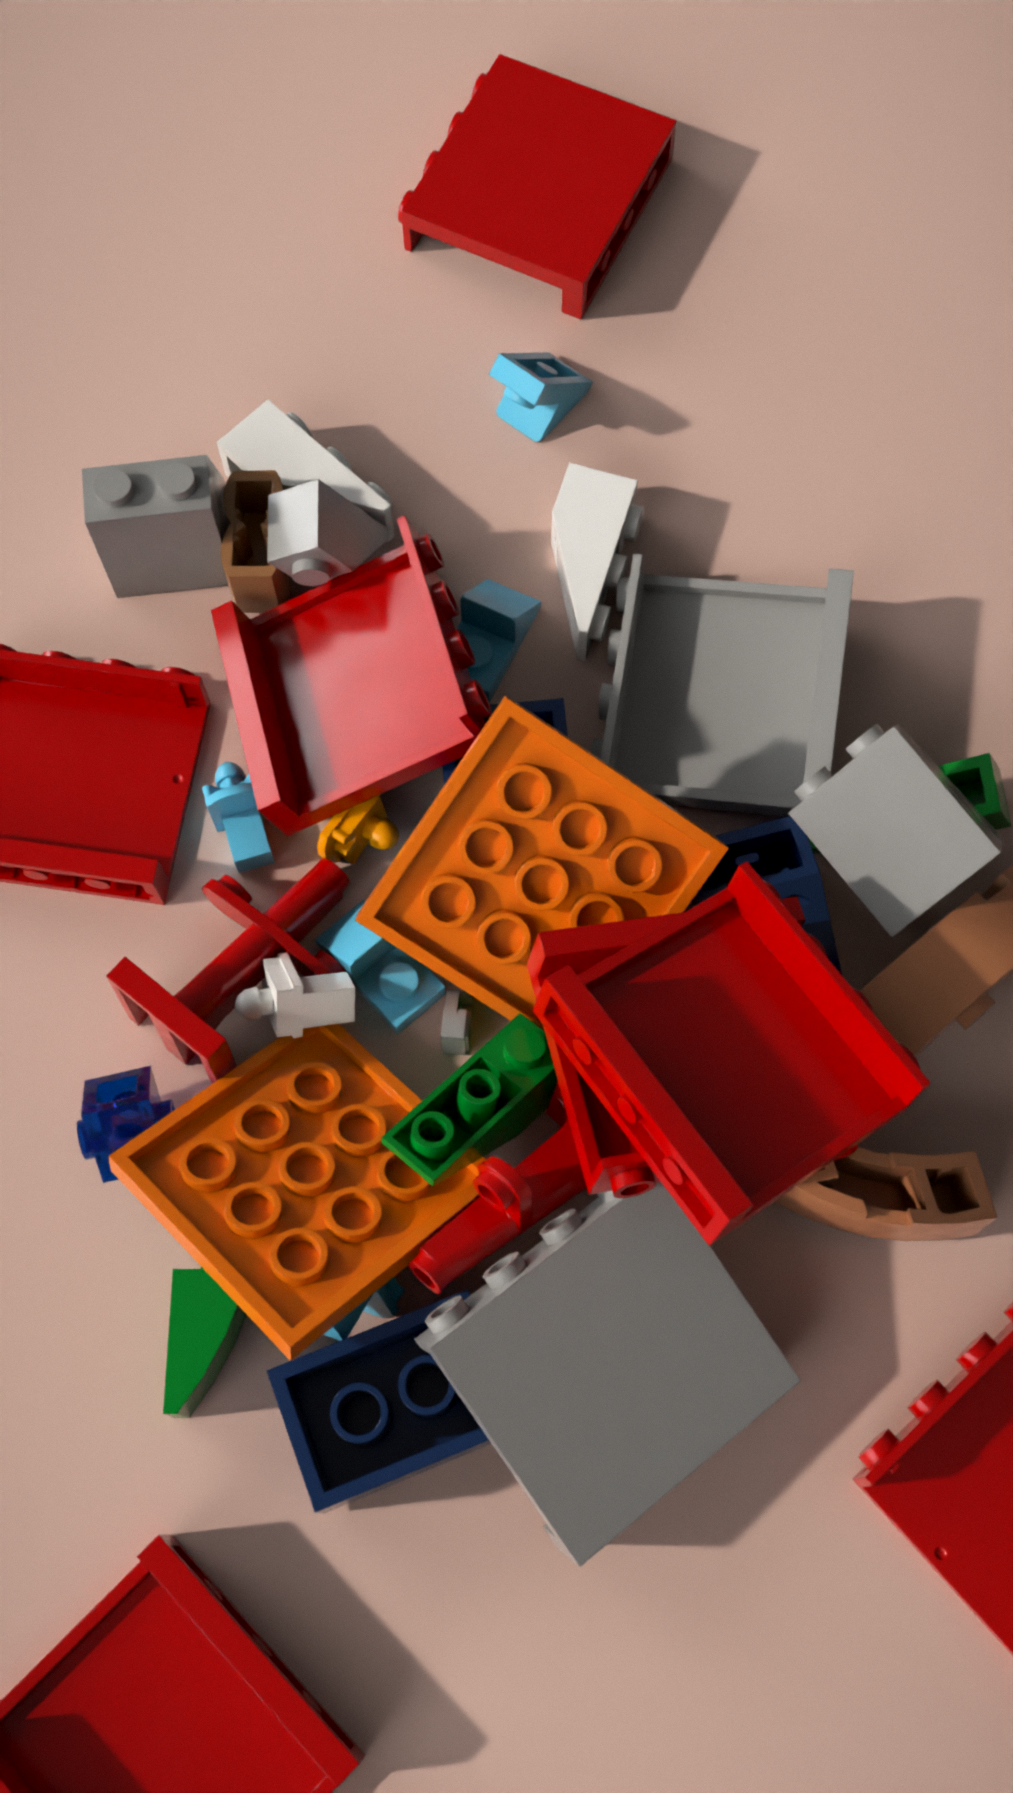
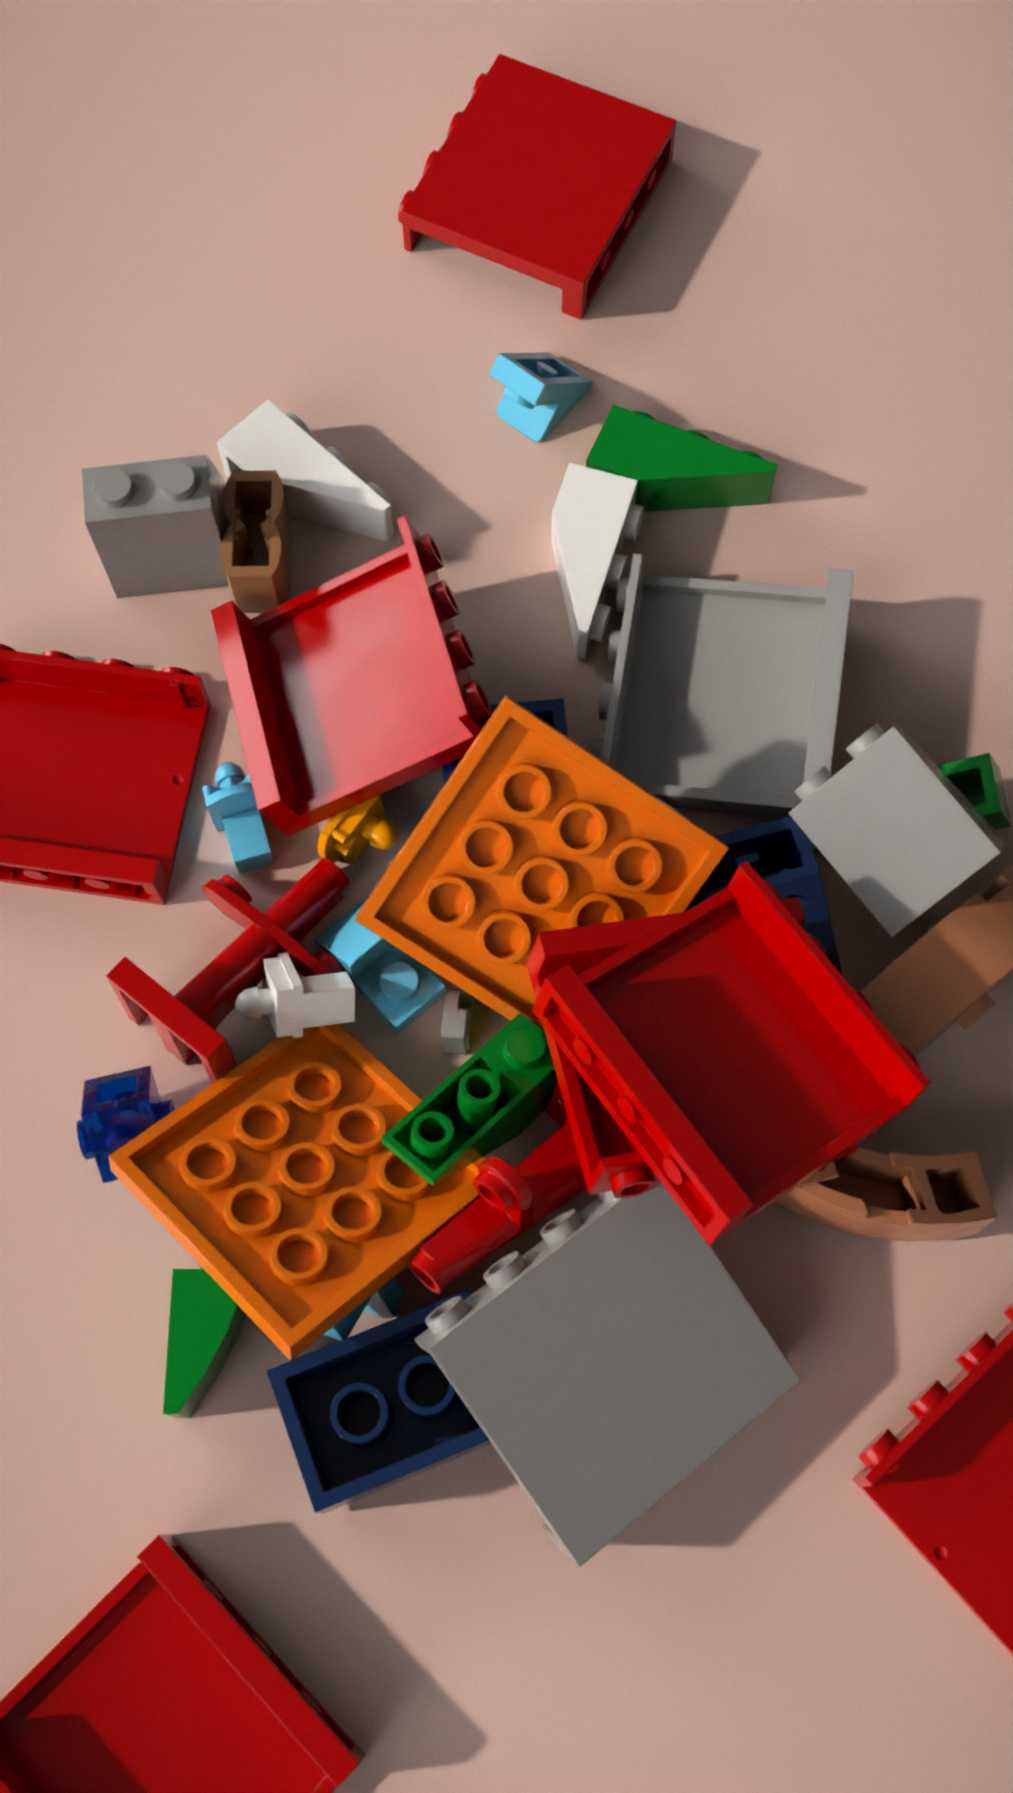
light grey slope [267,479,388,586] -> none
medium azure slope [456,579,541,703] -> none
none -> green slope [586,405,778,512]

